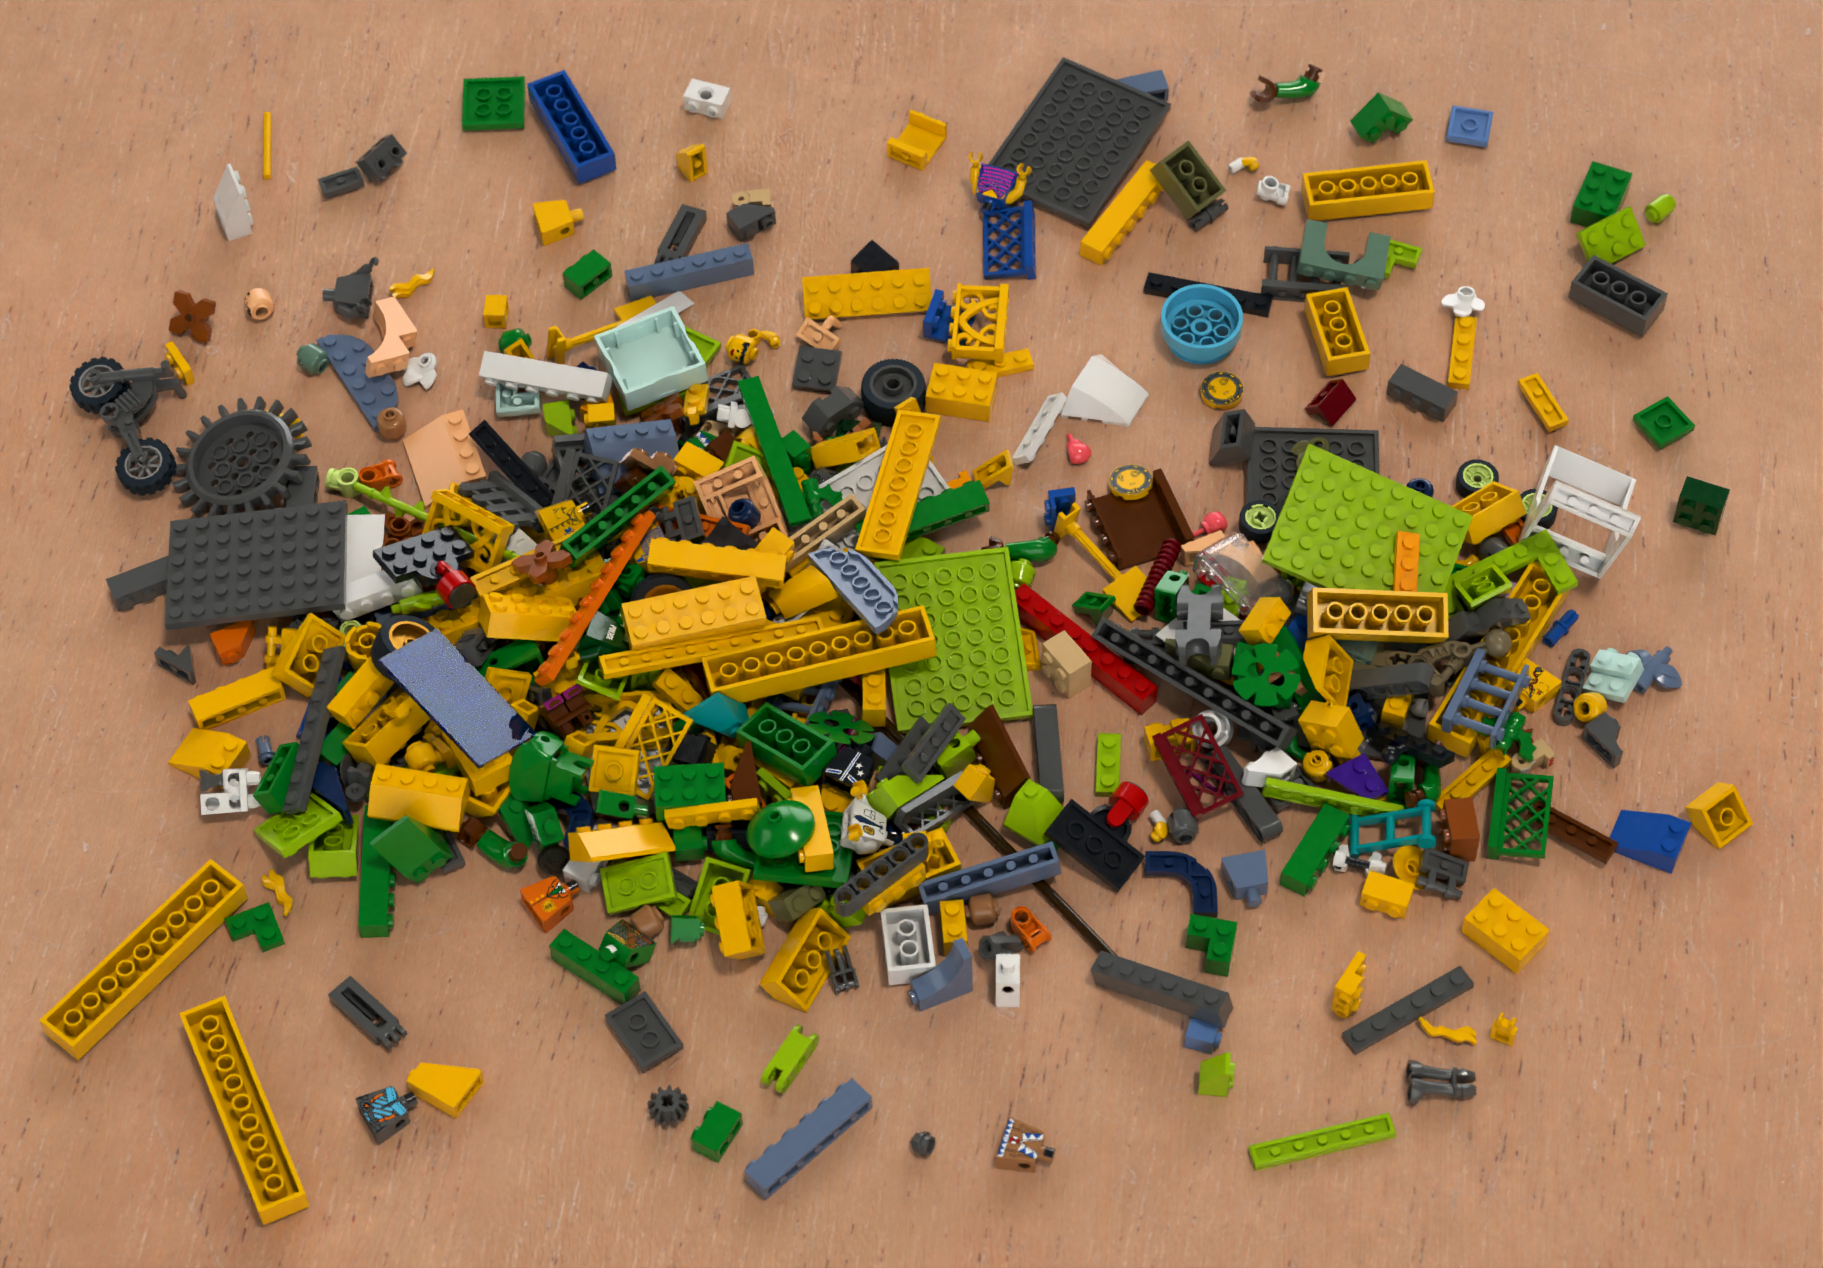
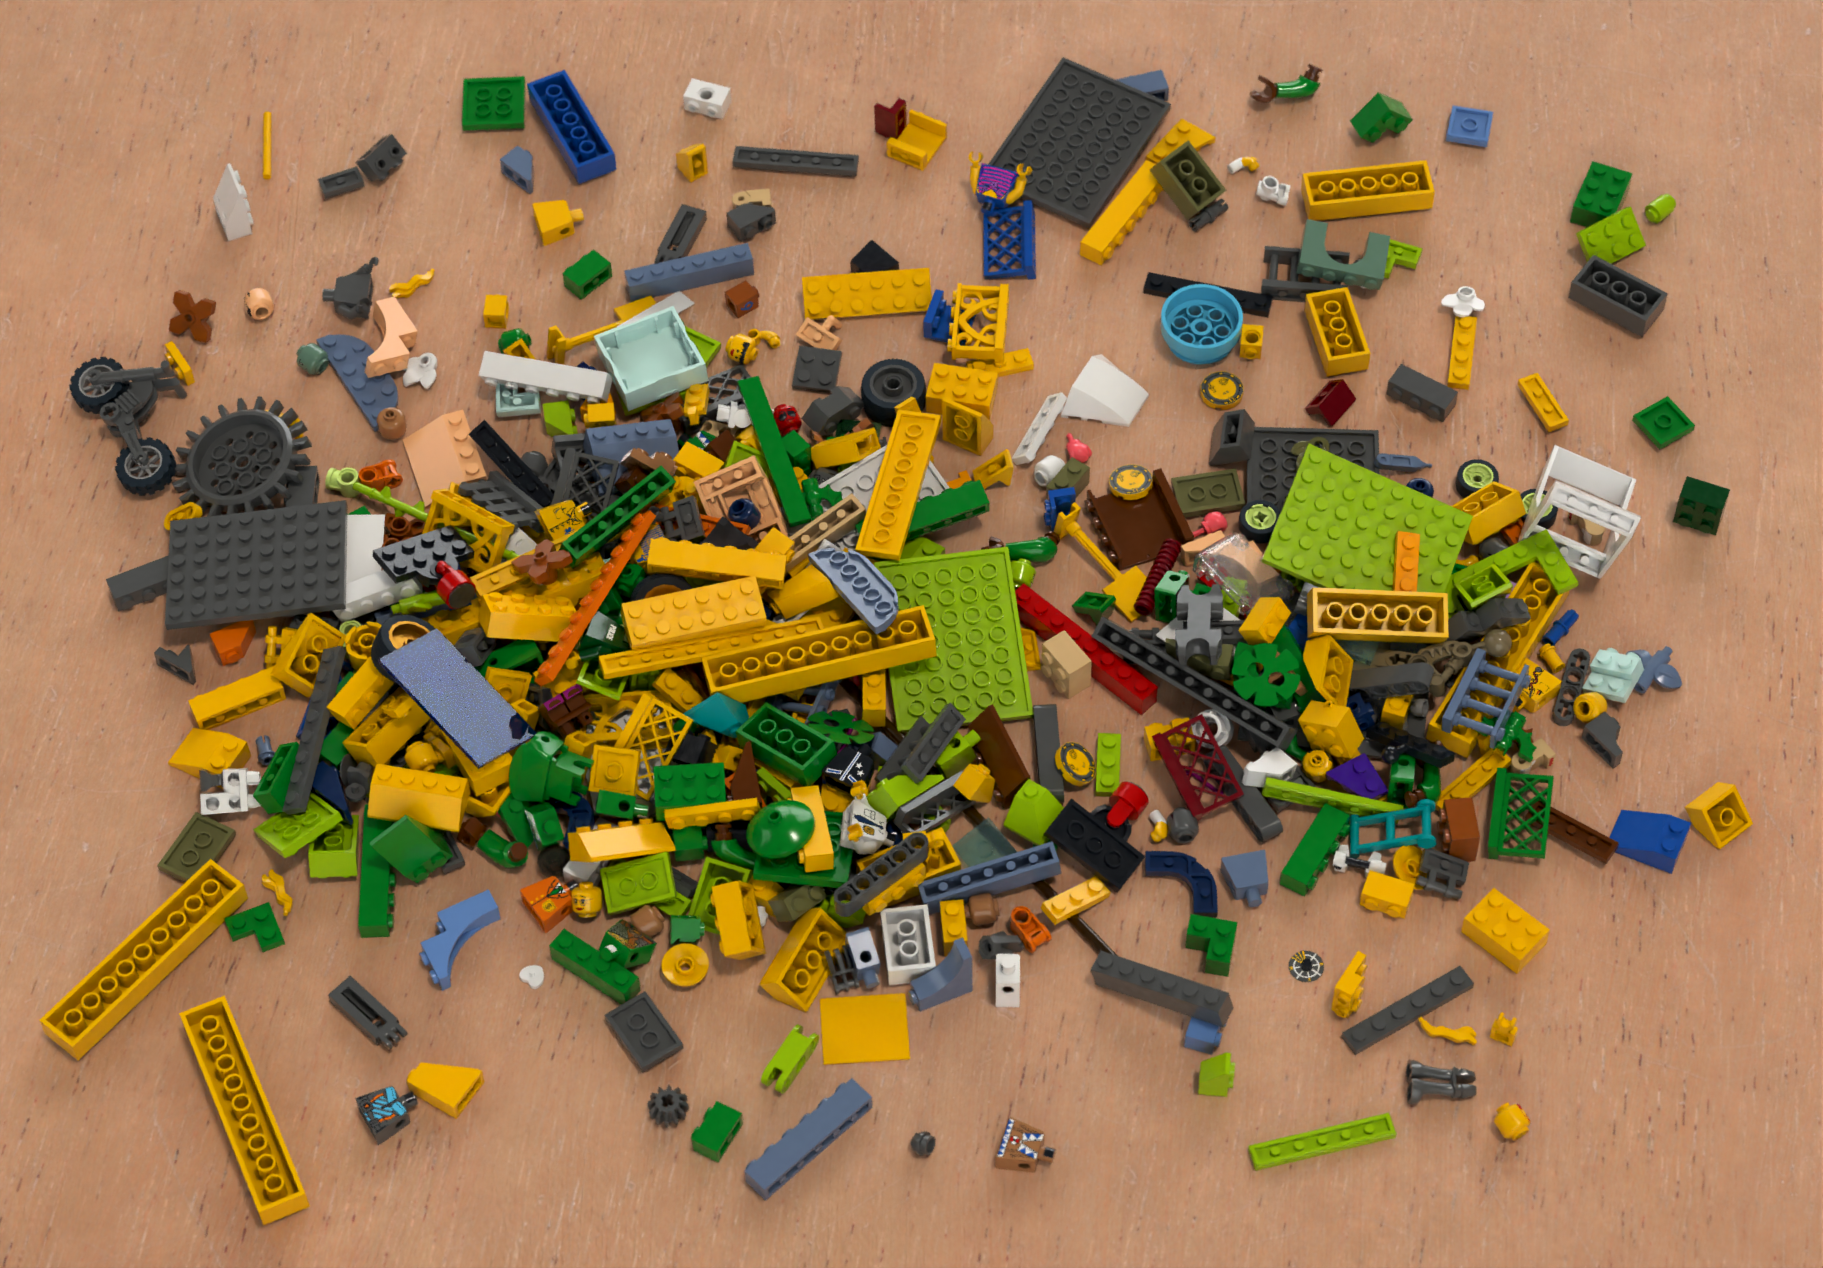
none -> olive plate [157,812,236,882]
none -> yellow plate [164,502,202,531]
none -> medium blue arch [419,889,501,991]
none -> sand blue slope [500,145,534,194]
none -> white piece [519,965,544,989]
none -> yellow head [571,882,602,917]
none -> yellow dish [661,943,709,987]
none -> dark orange brick [725,280,760,318]
none -> dark grey plate [733,146,859,176]
none -> red head [774,404,802,436]
none -> yellow piece [820,993,910,1065]
none -> sand blue torso [845,927,880,988]
none -> dark red panel [874,98,907,139]
none -> yellow slope [942,397,993,456]
none -> clear light blue tile [952,817,1017,867]
none -> white head [1034,455,1065,487]
none -> yellow plate [1040,876,1111,925]
none -> olive brick [1046,457,1090,500]
none -> tile [1055,742,1096,786]
none -> yellow wing [1145,118,1215,164]
none -> olive plate [1171,468,1245,518]
none -> yellow brick [1239,324,1264,359]
none -> dark grey piece [1289,951,1324,982]
none -> sand blue piece [1374,453,1432,472]
none -> yellow head [1494,1102,1531,1141]
none -> yellow pin [1539,643,1565,673]
none -> tan leg [1567,512,1605,545]

